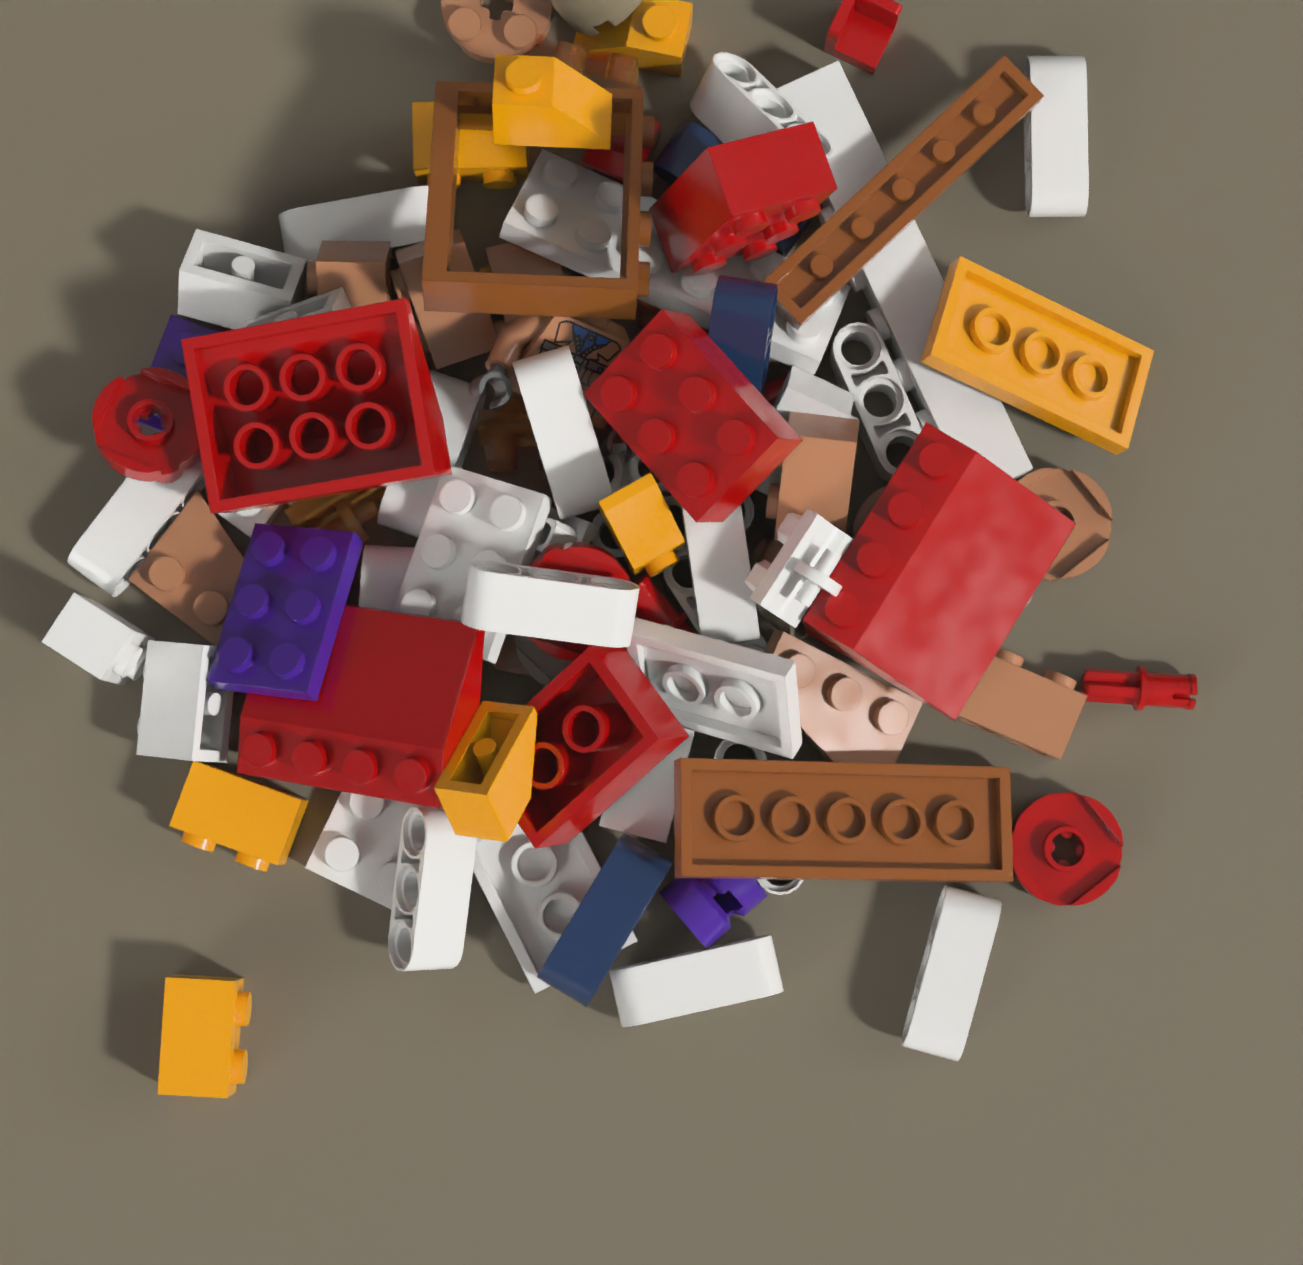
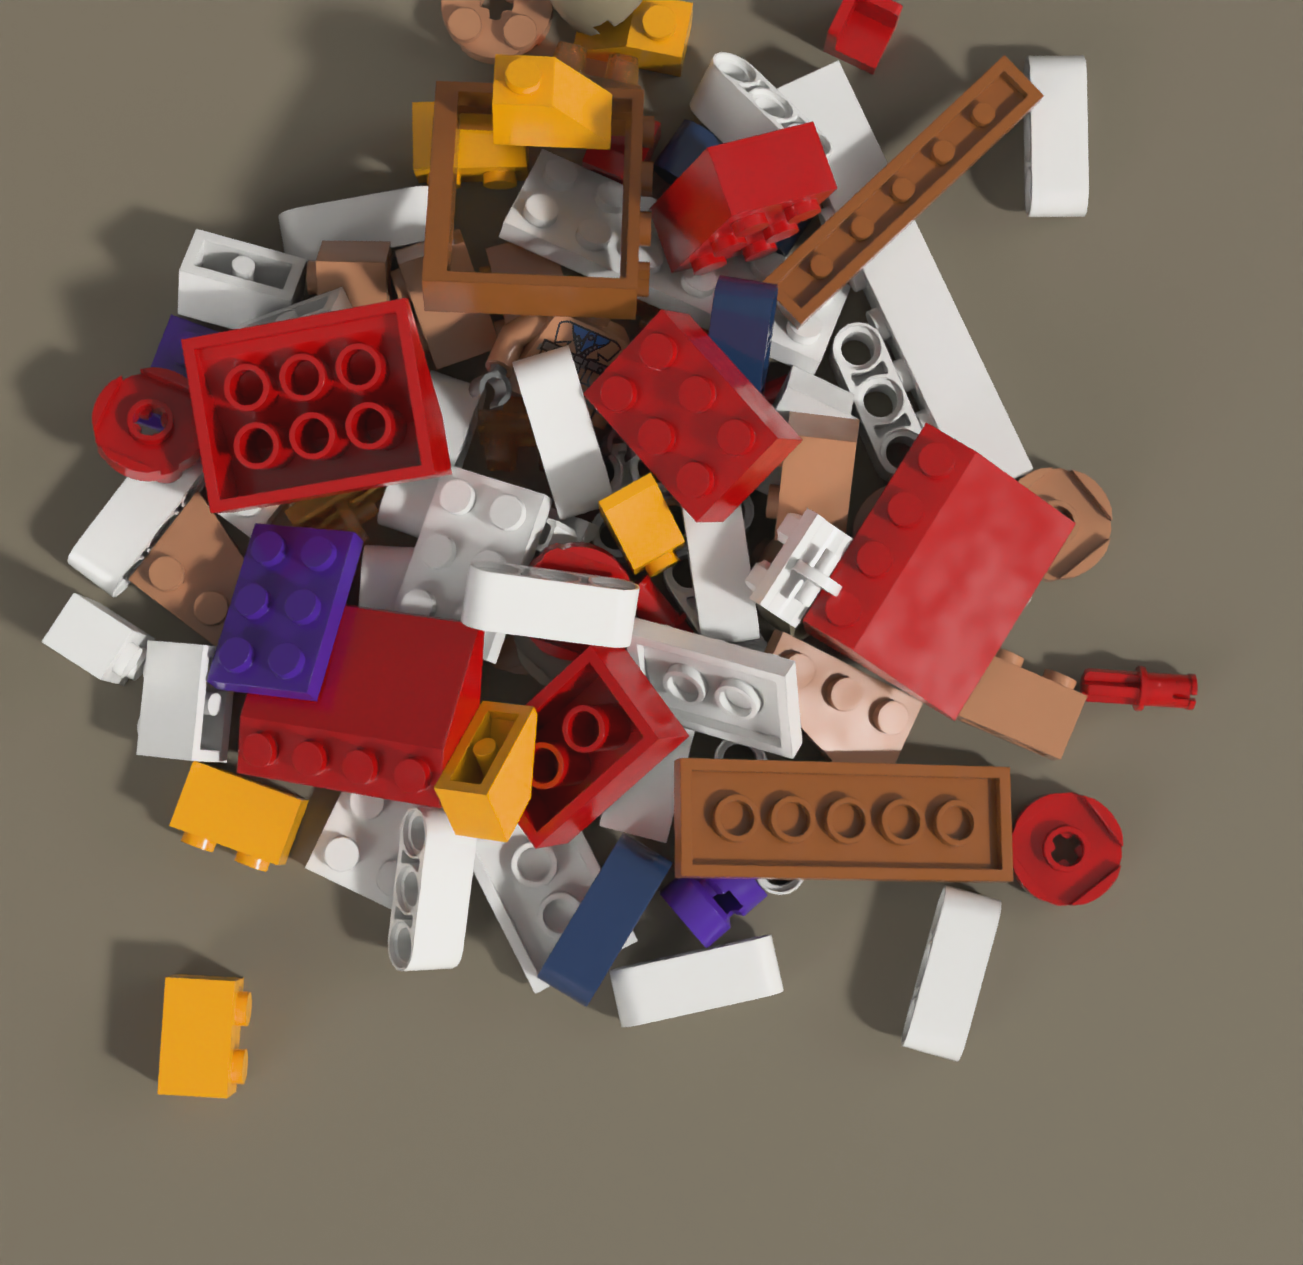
light orange plate [921,256,1154,455] -> none

